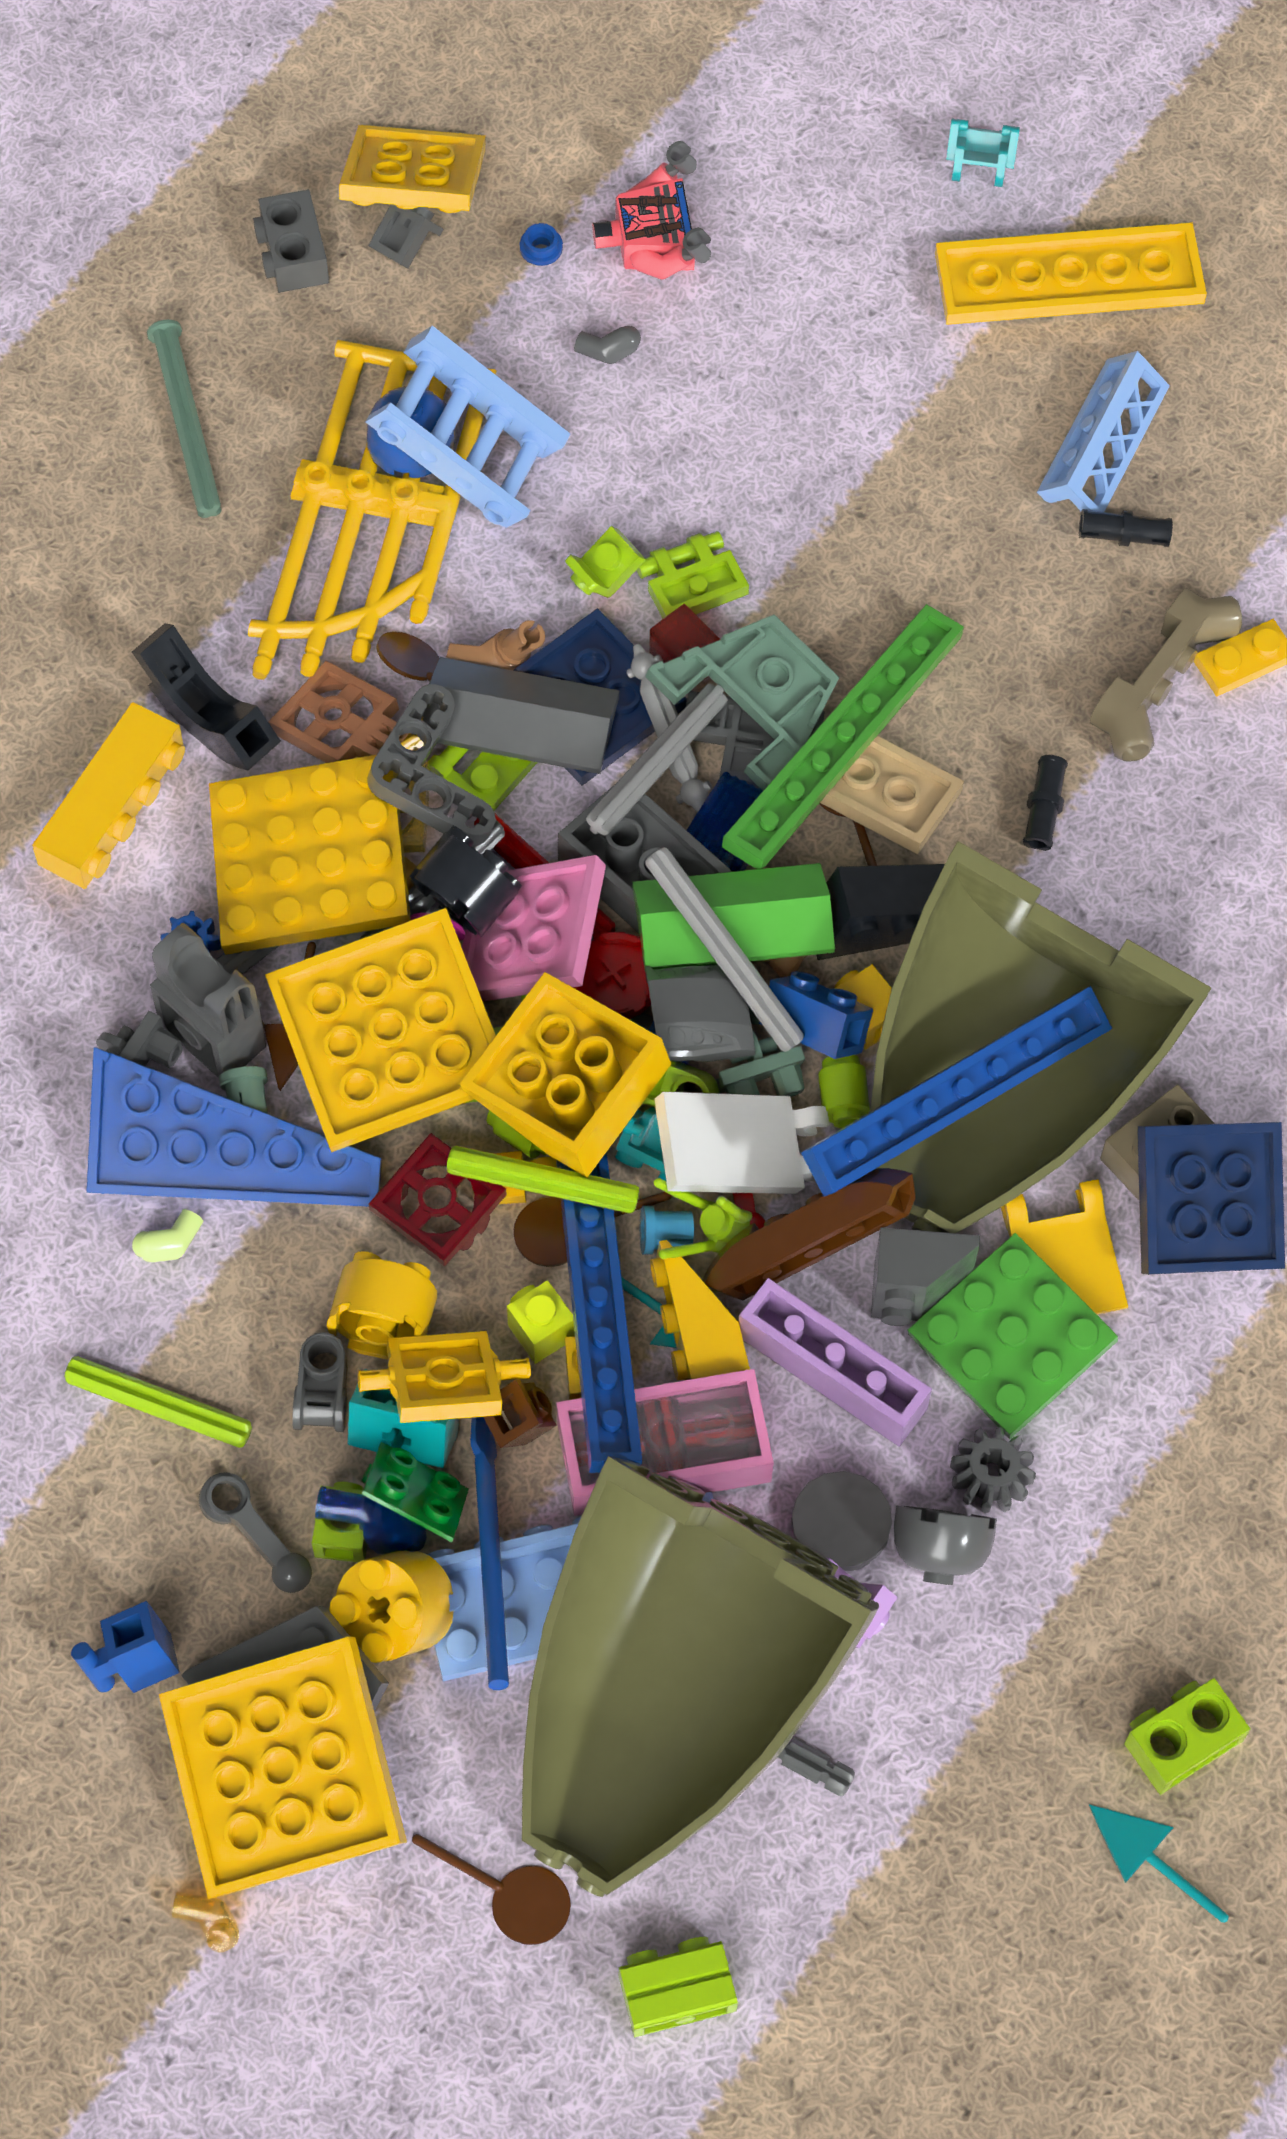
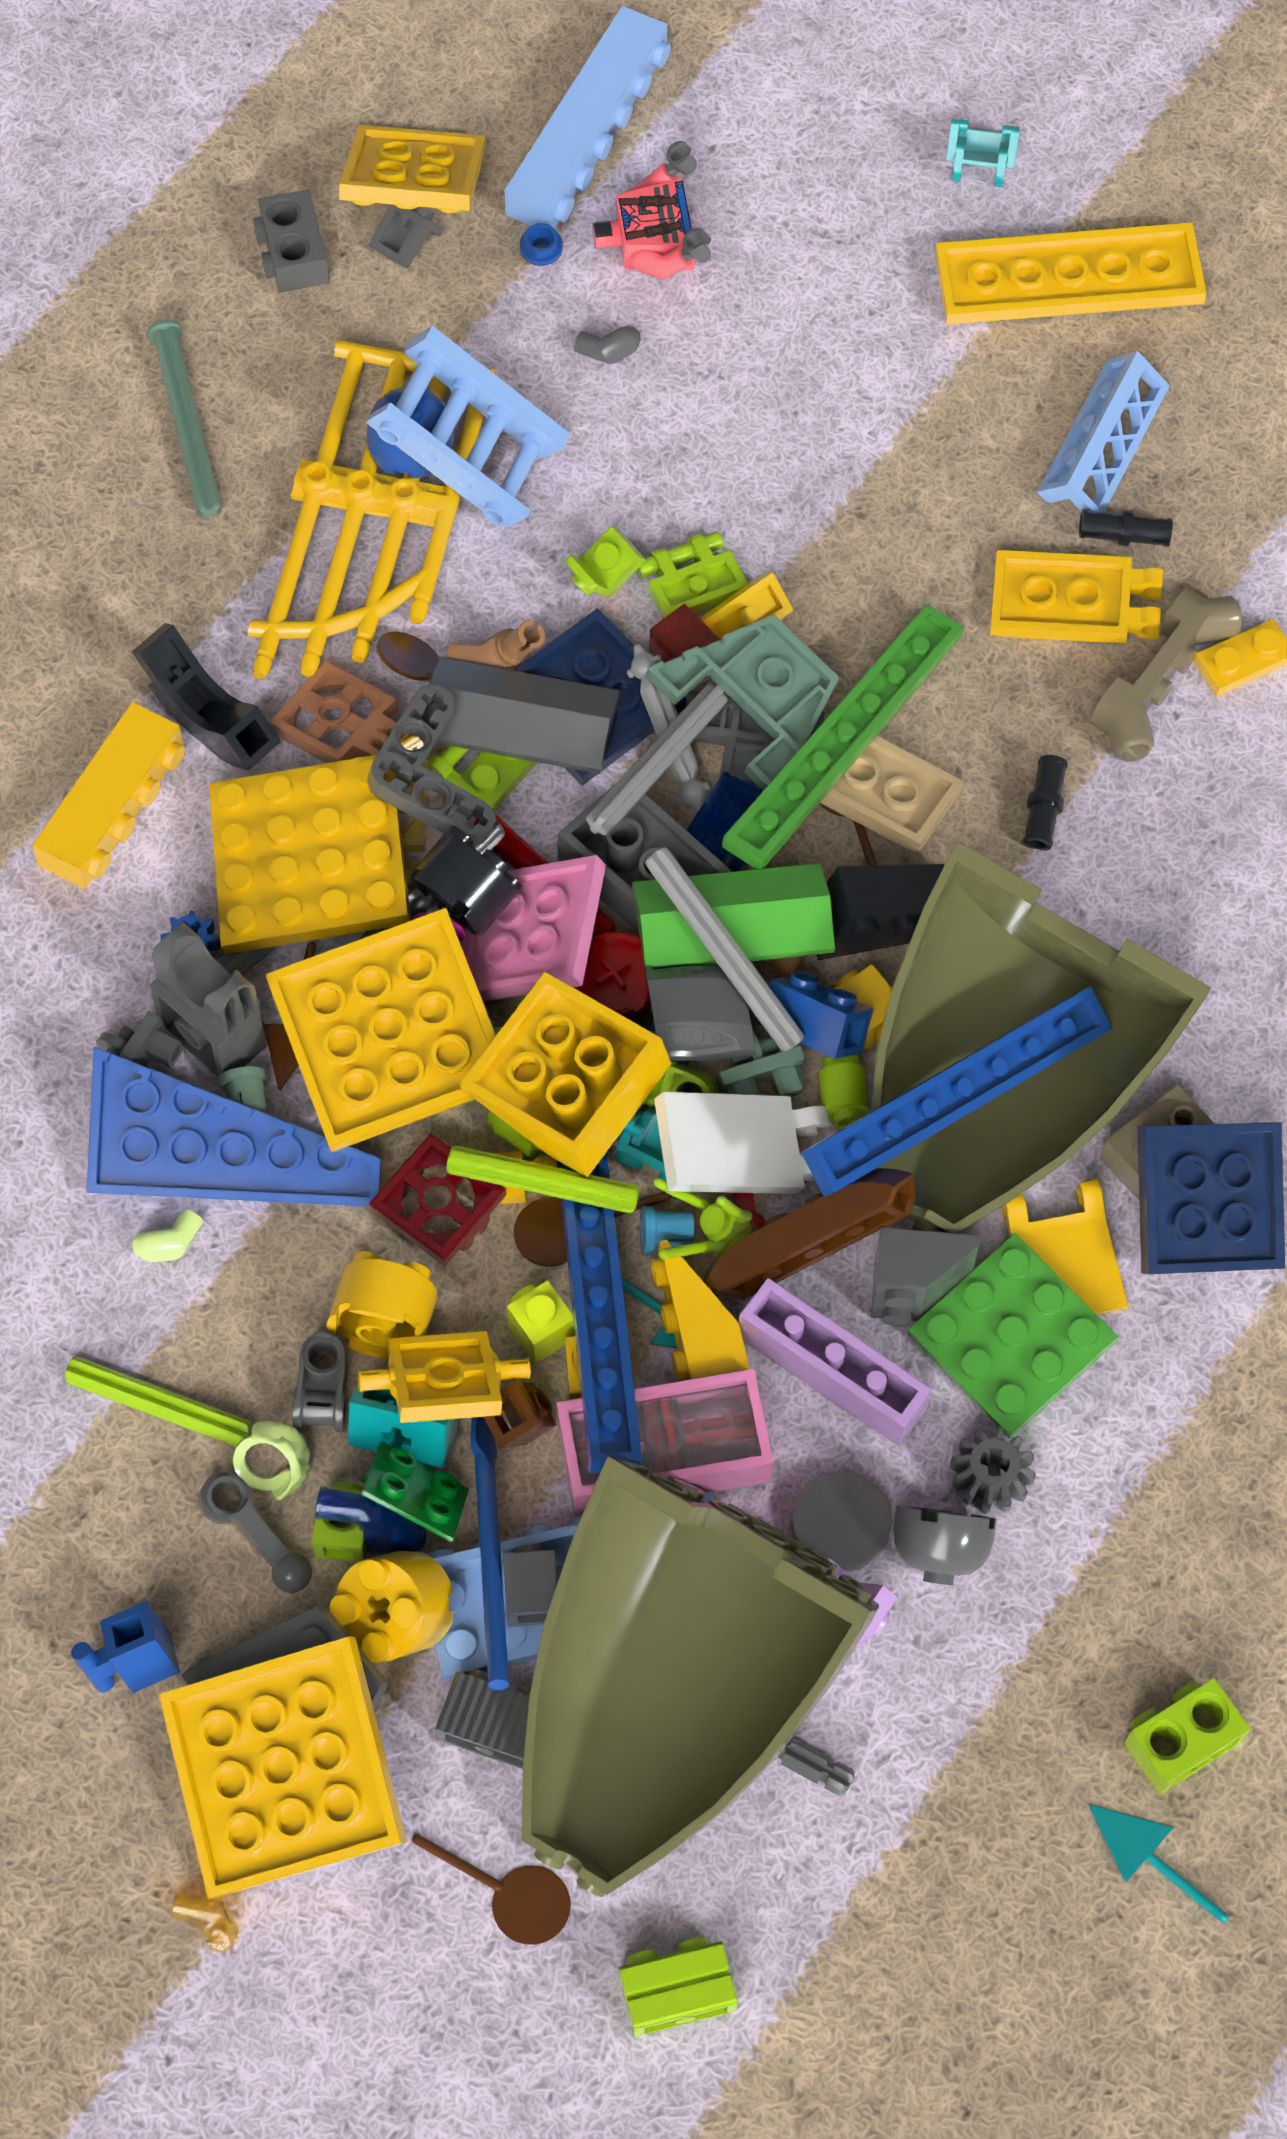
none -> yellowish green piece [233,1421,310,1501]
none -> dark grey brick [435,1669,531,1769]
none -> dark grey brick [503,1545,564,1627]
none -> light blue brick [504,6,671,228]
none -> yellow plate [695,572,794,644]
none -> yellow tile [990,550,1163,644]

